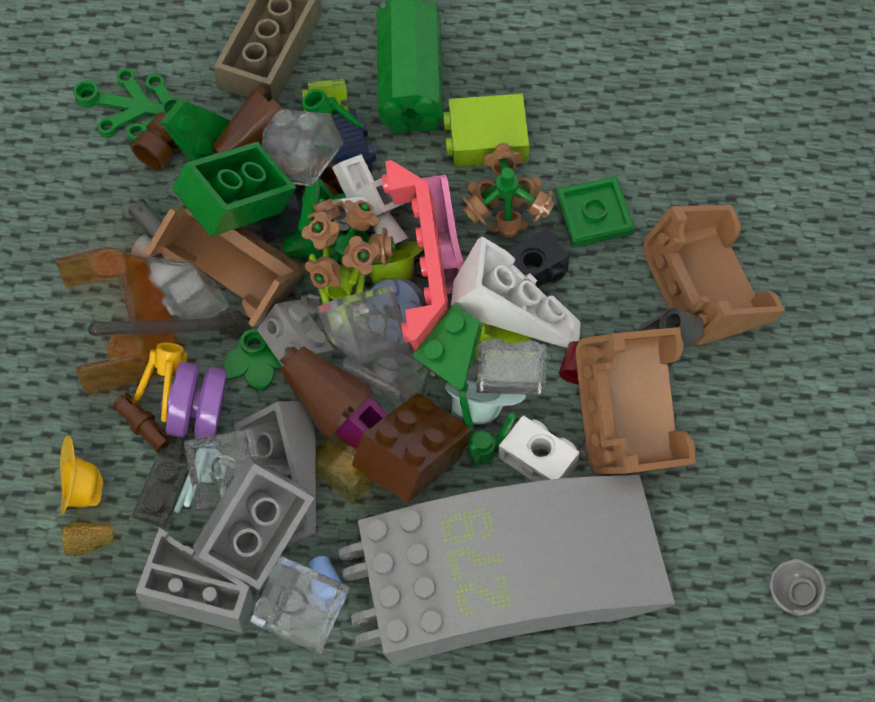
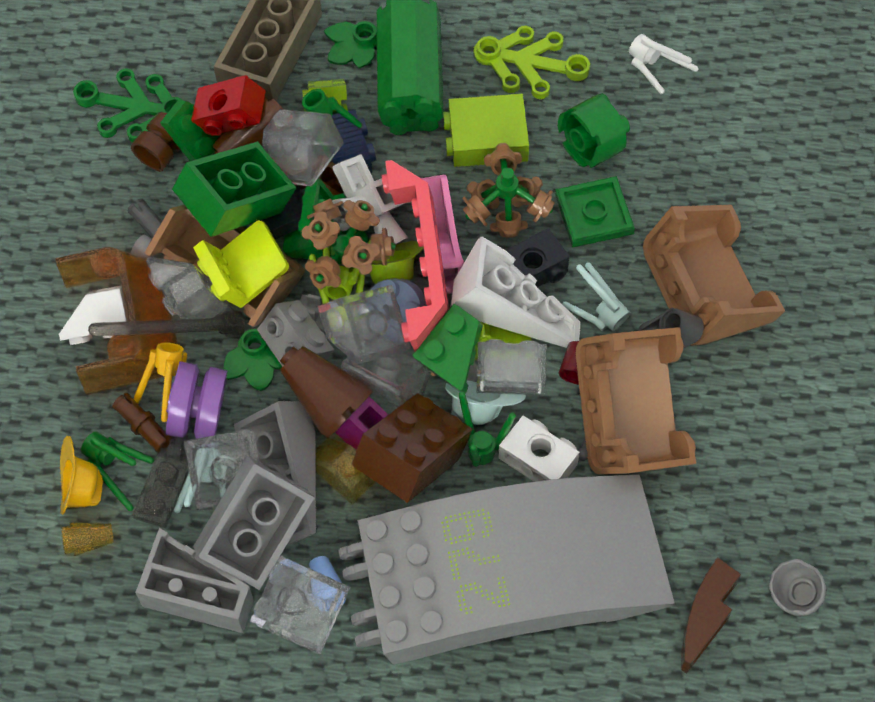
none -> white slope [59,285,132,345]
none -> green plant [81,431,154,511]
none -> red brick [191,75,266,136]
none -> neon yellow bracket [193,220,289,308]
none -> green plate [324,21,377,68]
none -> lime plant [474,26,590,99]
none -> green brick [558,93,630,168]
none -> light aqua plant [562,262,631,331]
none -> white plant [629,34,699,94]
none -> reddish brown slope [681,557,741,674]

